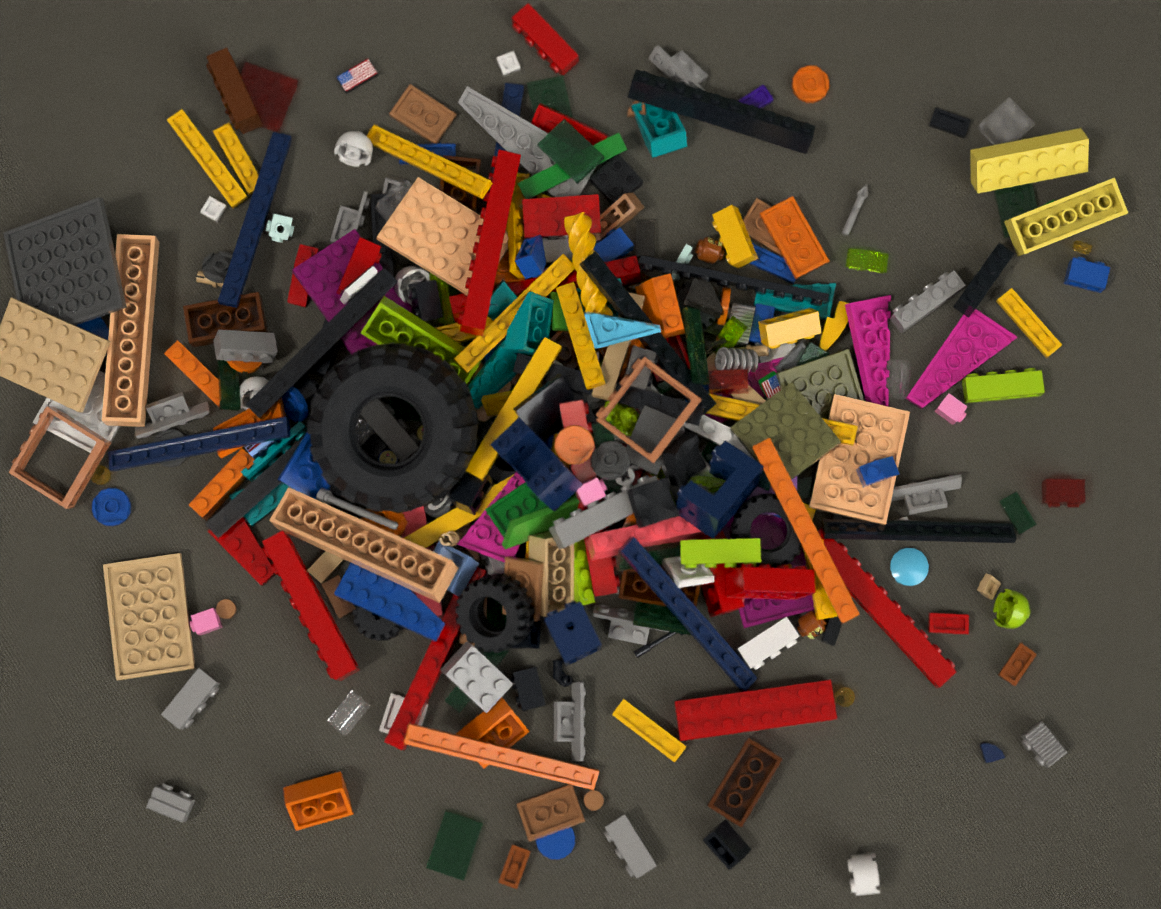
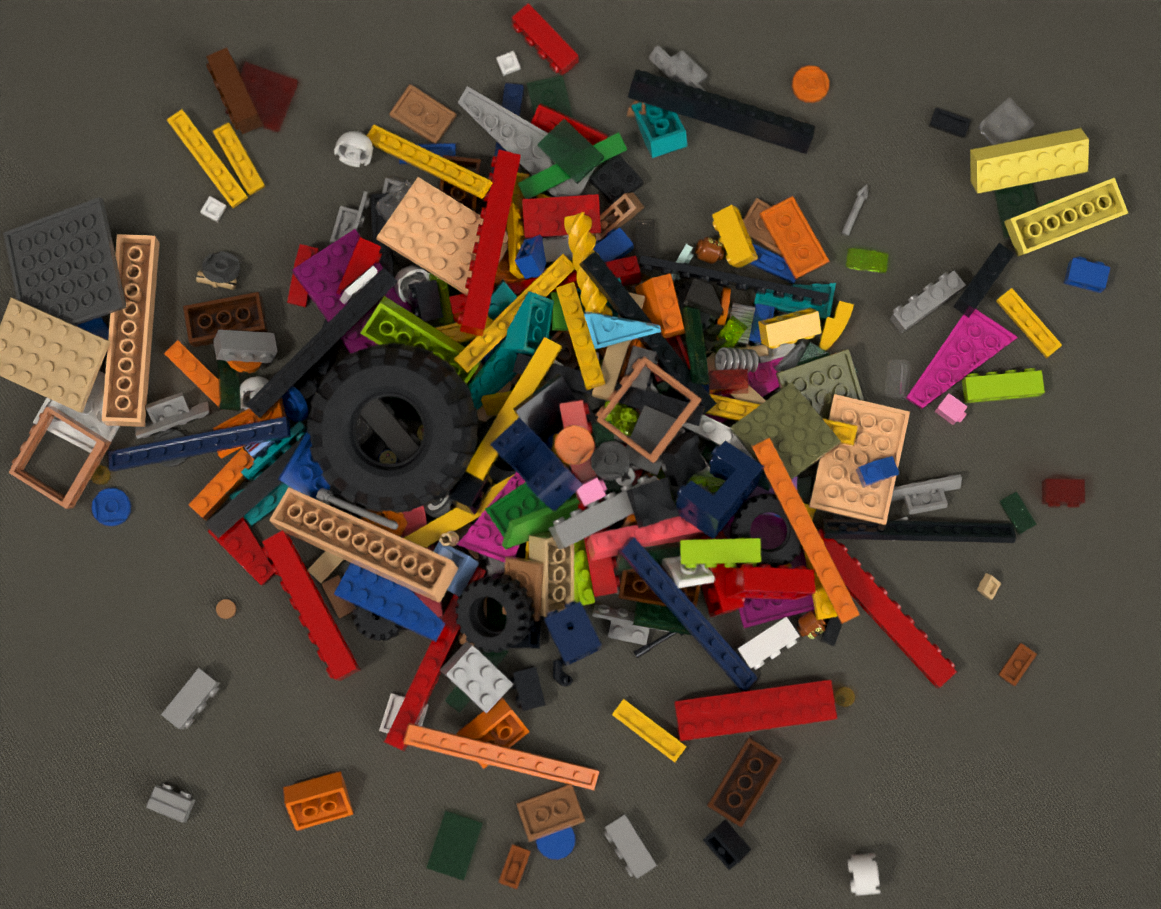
tan plate [103,553,195,681] -> none
bright pink brick [190,608,222,635] -> none
dark blue plate [218,132,292,308] -> none
light aqua brick [266,213,294,243] -> none
clear slope [327,691,370,736] -> none
tile [336,59,378,94] -> none
light grey bracket [554,682,586,762] -> none
medium nougat tile [584,790,604,811] -> none
dark purple tile [738,84,774,109] -> none
tile [758,371,781,401] -> none
dark pink wing [845,295,891,406] -> none
medium azure dish [890,548,929,586] -> none
red plate [928,613,969,635] -> none
dark blue tile [980,743,1005,763] -> none
lime cylinder [993,589,1030,629] -> none
light grey brick [1021,721,1067,767] -> none
clear yellow tile [1072,241,1093,254] -> none

